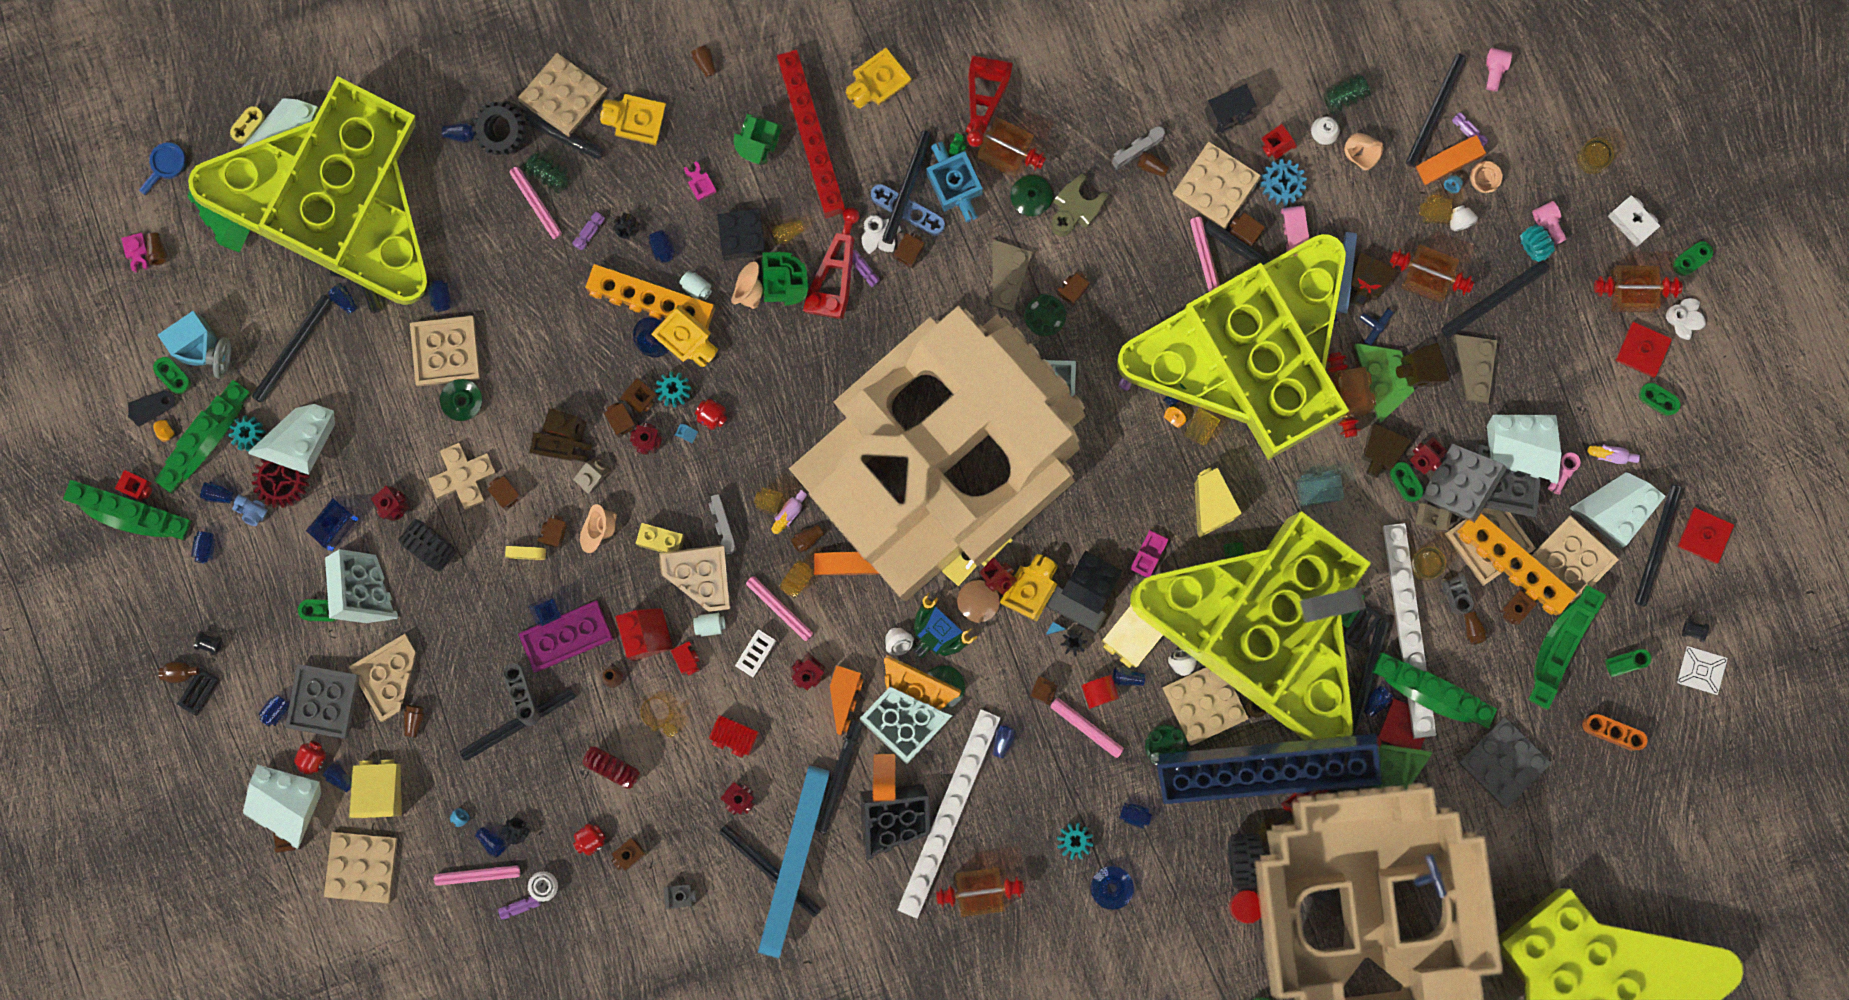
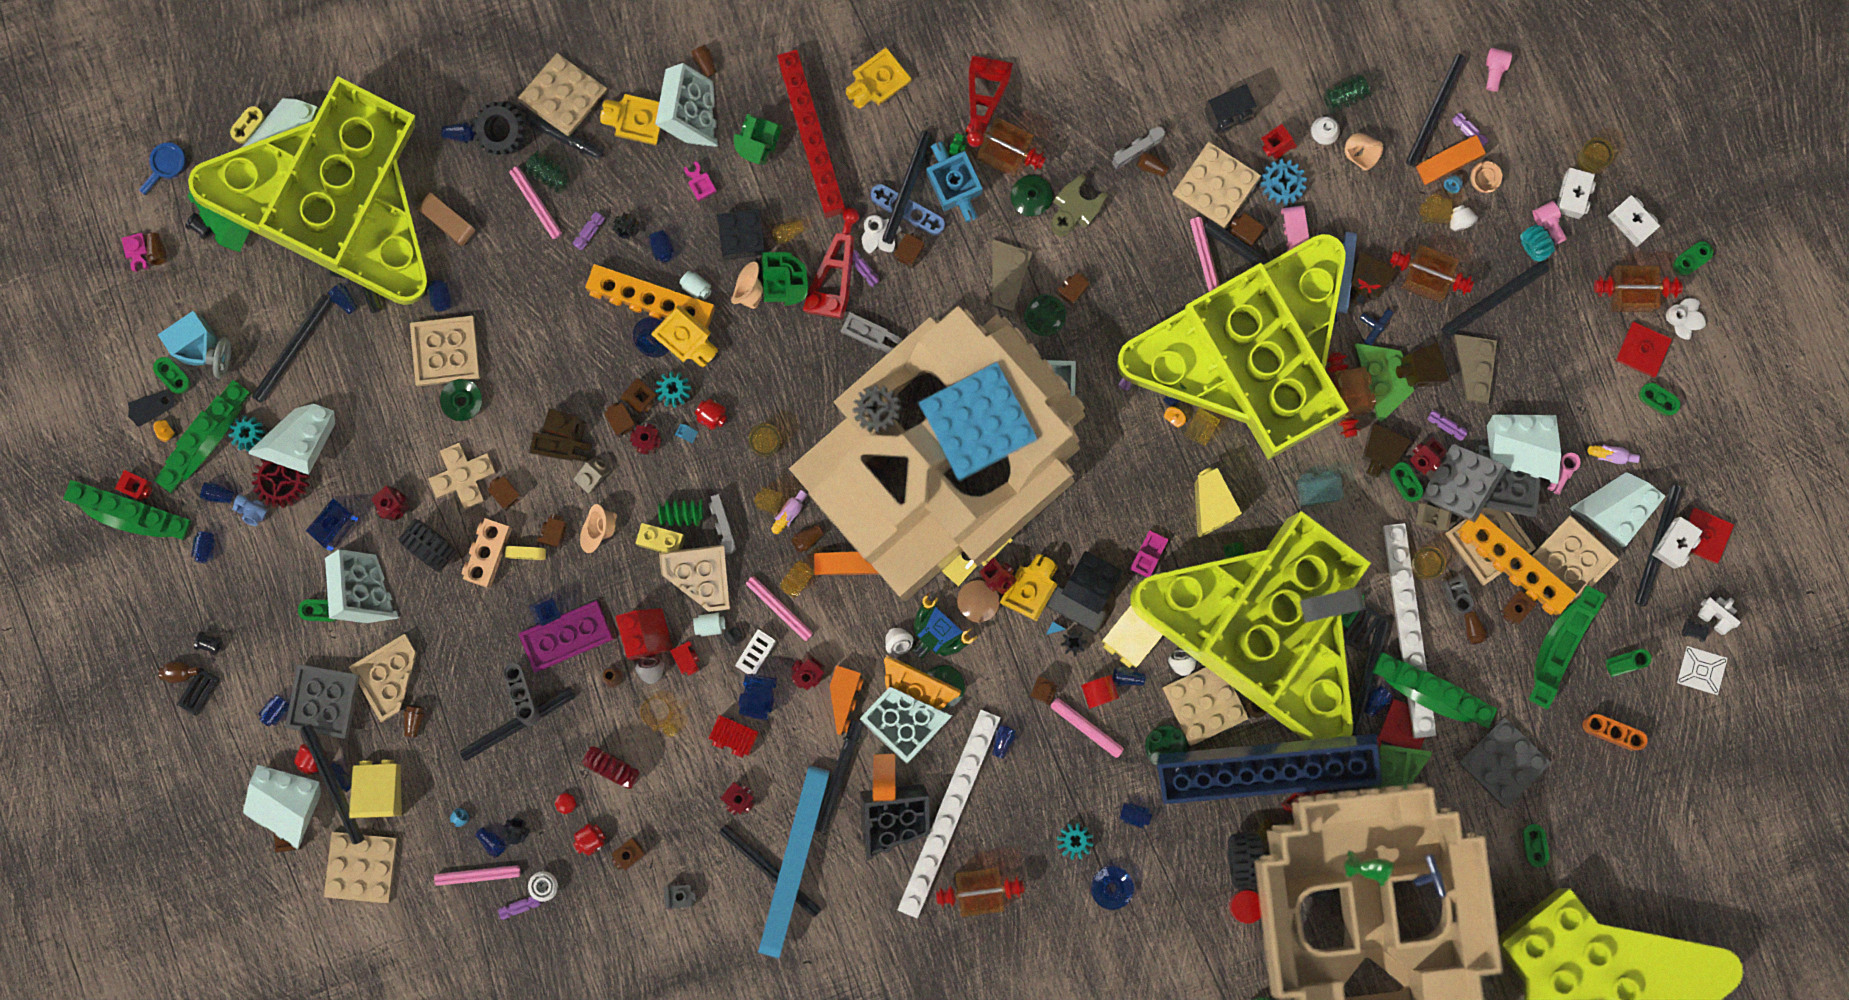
none -> black bush [185,213,213,240]
none -> black axle [301,724,364,845]
none -> medium nougat beam [416,193,476,247]
none -> light nougat brick [462,518,512,589]
none -> red tile [555,793,577,815]
none -> light grey cone [635,657,665,684]
none -> light aqua wedge [655,63,718,147]
none -> green piece [658,499,703,527]
none -> black piece [724,627,742,646]
none -> clear blue brick [738,673,777,720]
none -> clear yellow piece [749,423,781,458]
none -> light grey hinge [841,312,903,353]
none -> dark grey gear [853,385,901,434]
none -> dark azure plate [919,362,1038,481]
none -> green animal [1345,850,1394,887]
none -> medium lavender axle [1428,410,1468,440]
none -> green plate [1522,824,1549,868]
none -> white brick [1557,168,1596,219]
none -> white brick [1652,517,1702,569]
none -> white hips [1698,597,1741,635]

